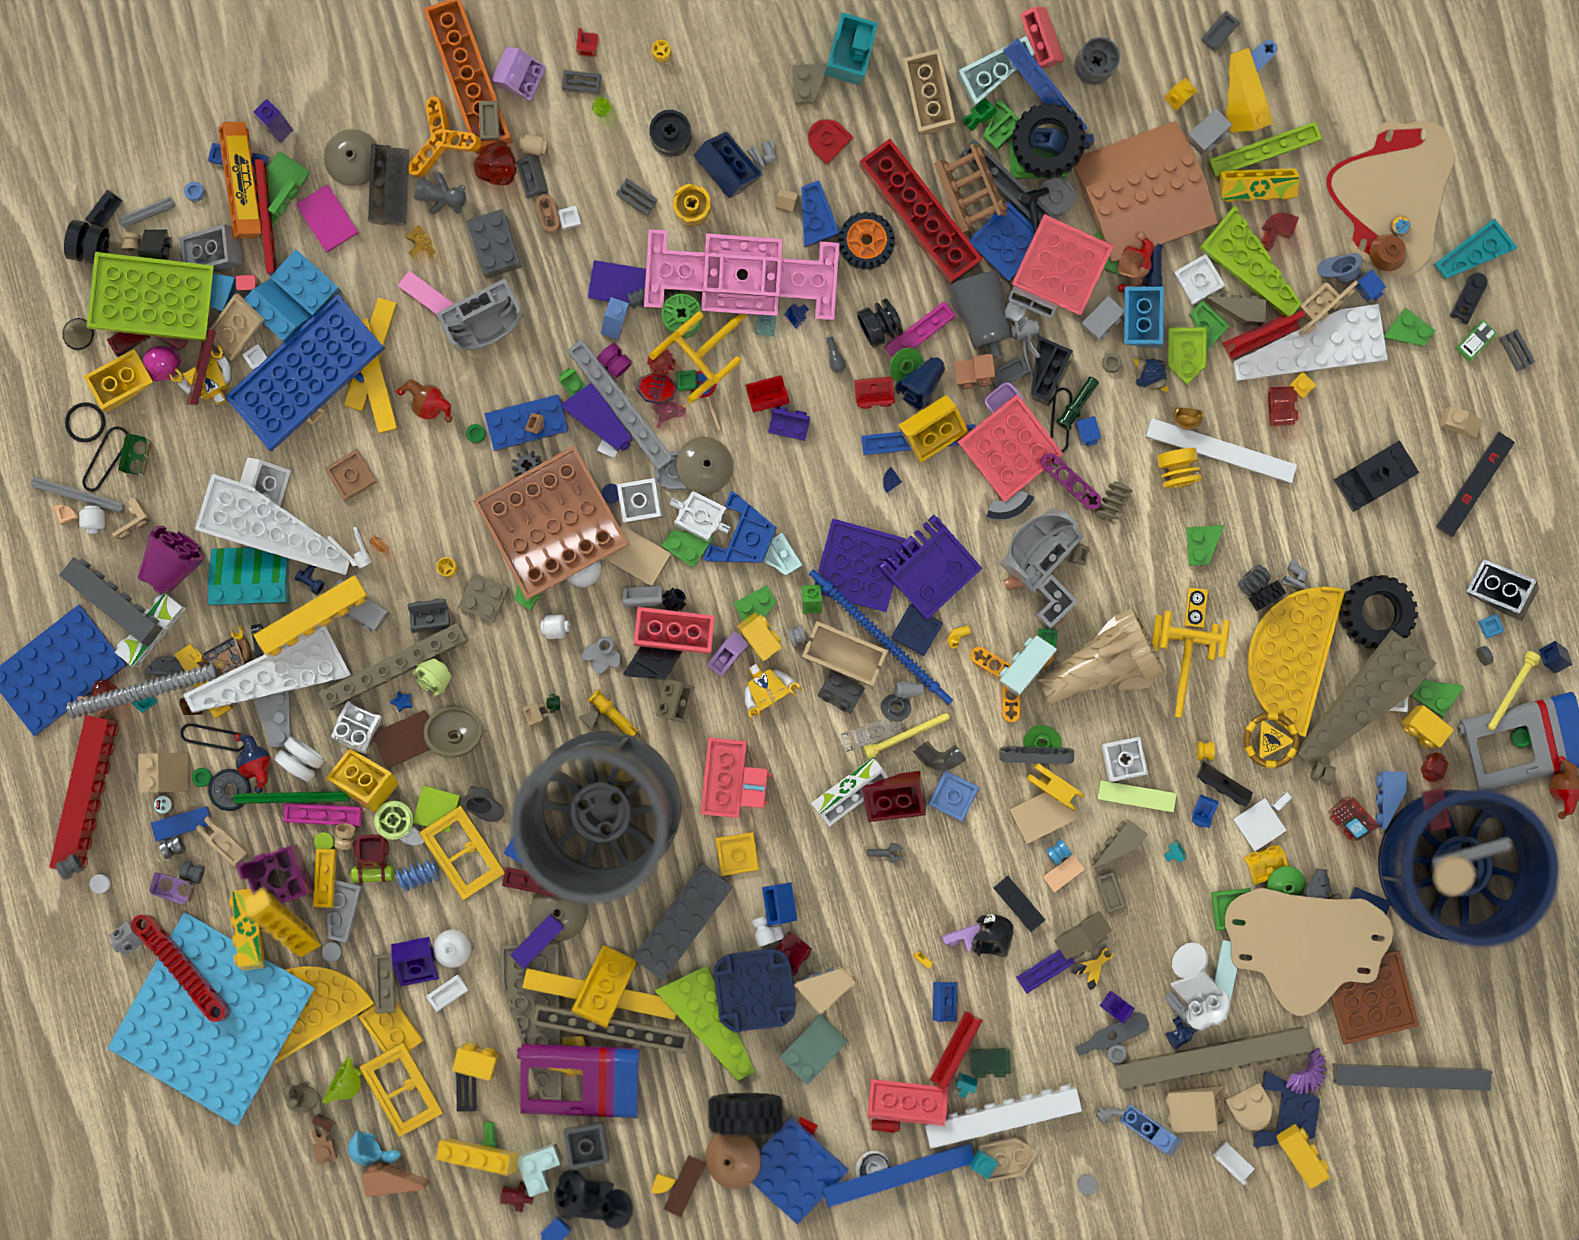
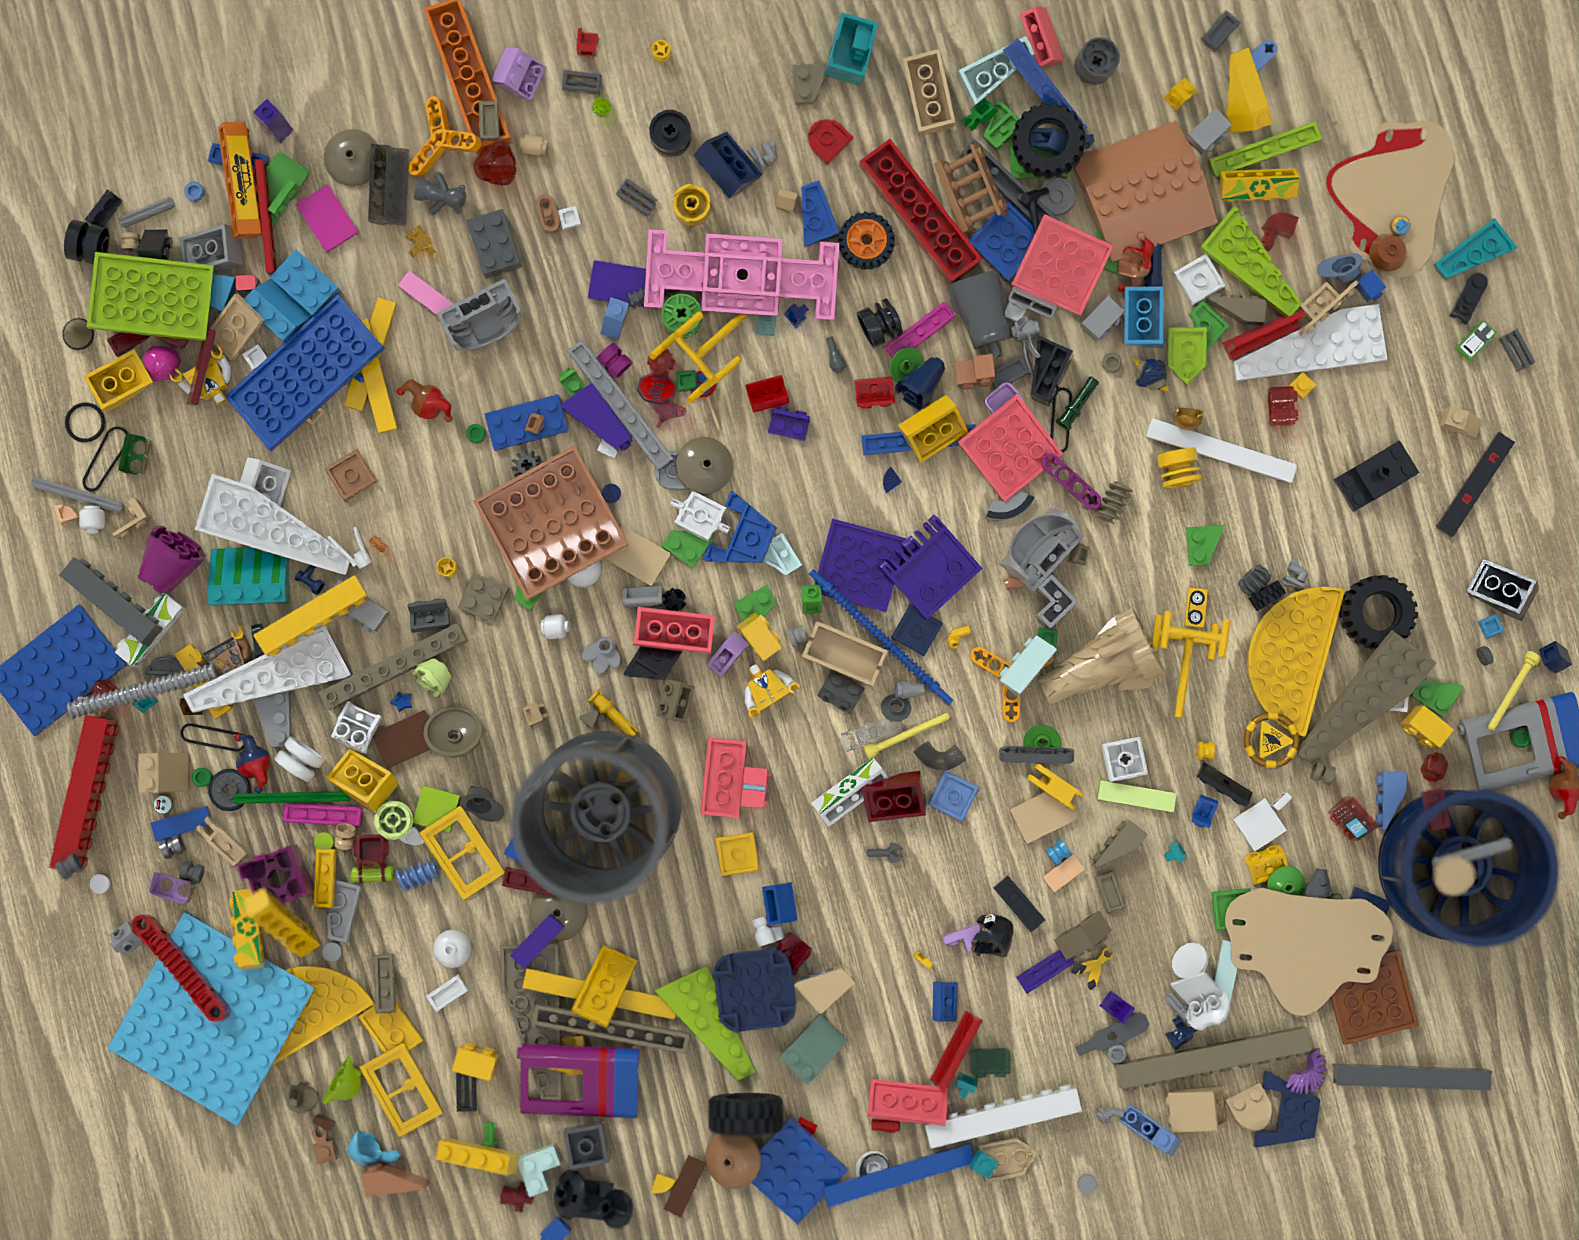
dark purple slope [391,937,439,986] -> none
dark grey slope [517,155,548,198] -> none
dark green plate [546,693,560,713] -> none
white brick [617,478,664,523] -> none
dark grey brick [632,863,733,981] -> none
blue brick [1075,416,1102,447] -> none
white panel [1212,1141,1254,1185] -> none
yellow brick [1276,1124,1330,1189] -> none
bright green wing [1384,308,1436,347] -> none

